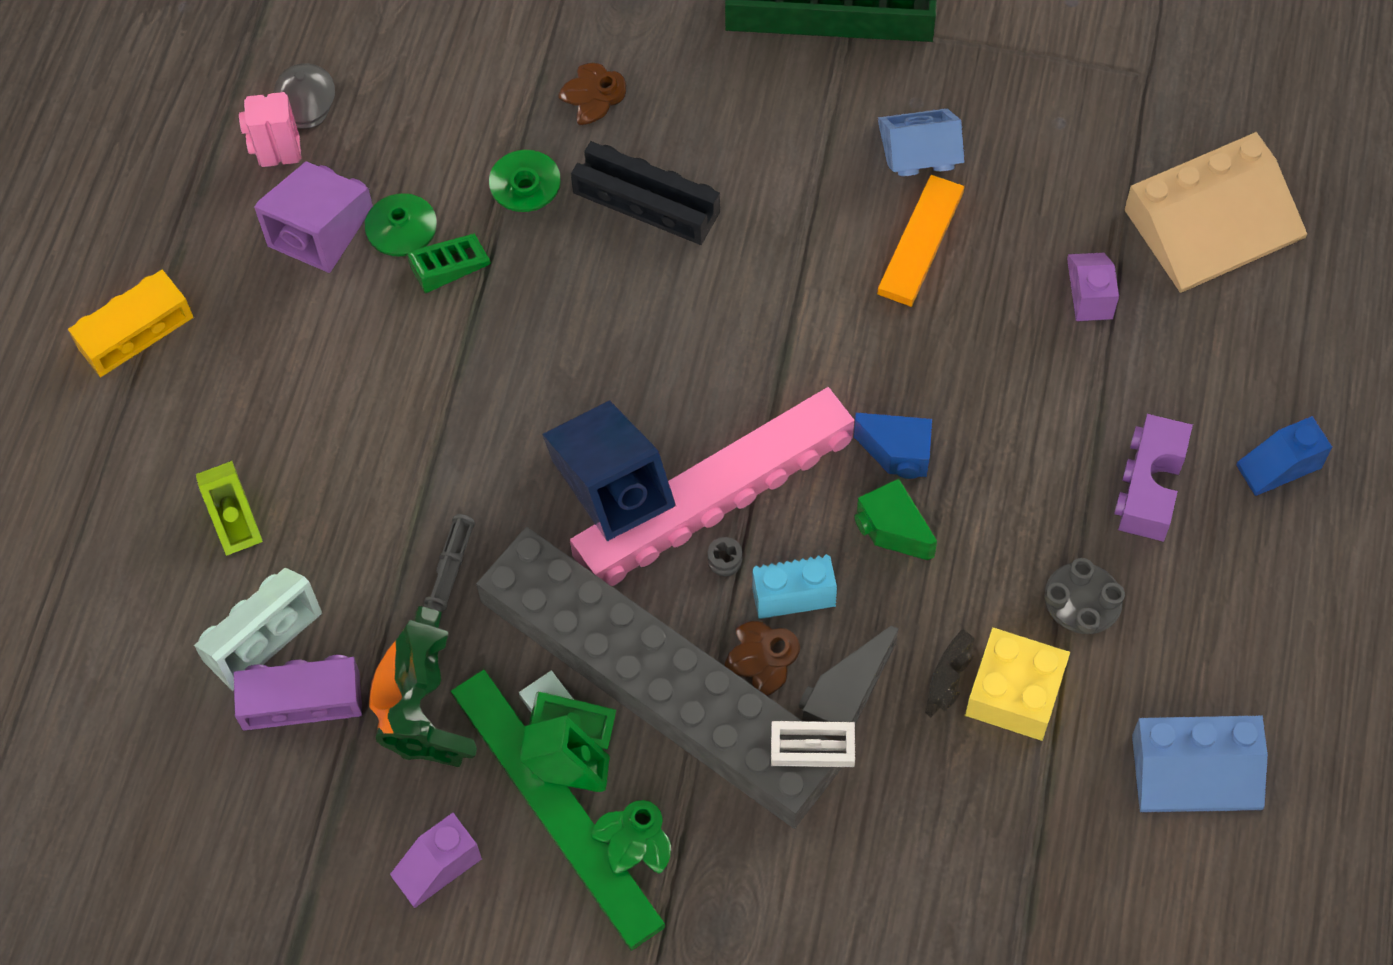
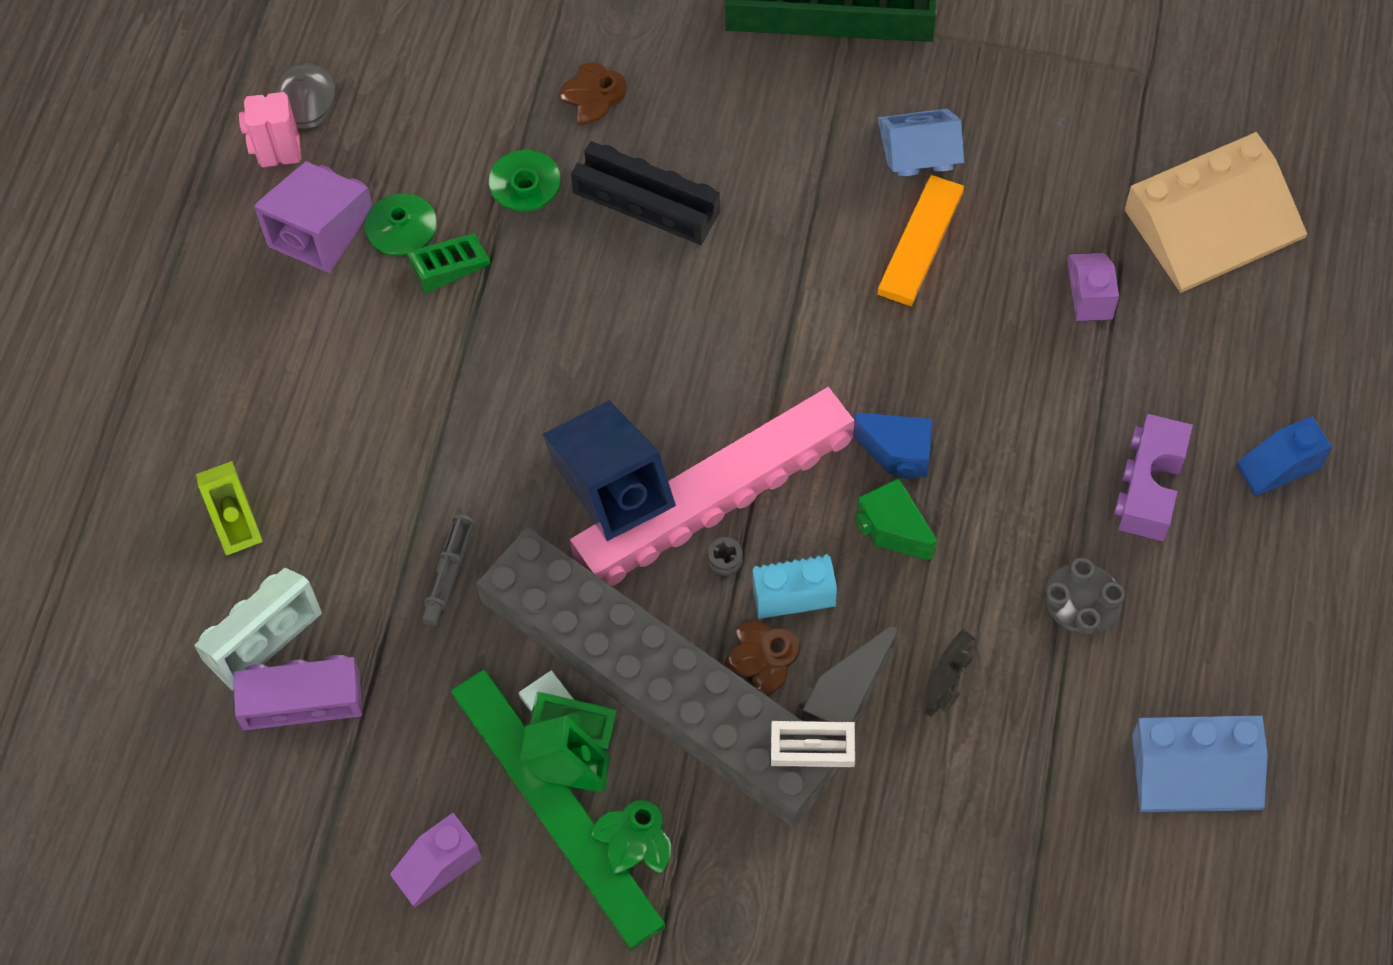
yellow brick [68,269,194,378] -> none
dark green hips [369,606,477,767] -> none
light yellow brick [965,628,1070,741] -> none

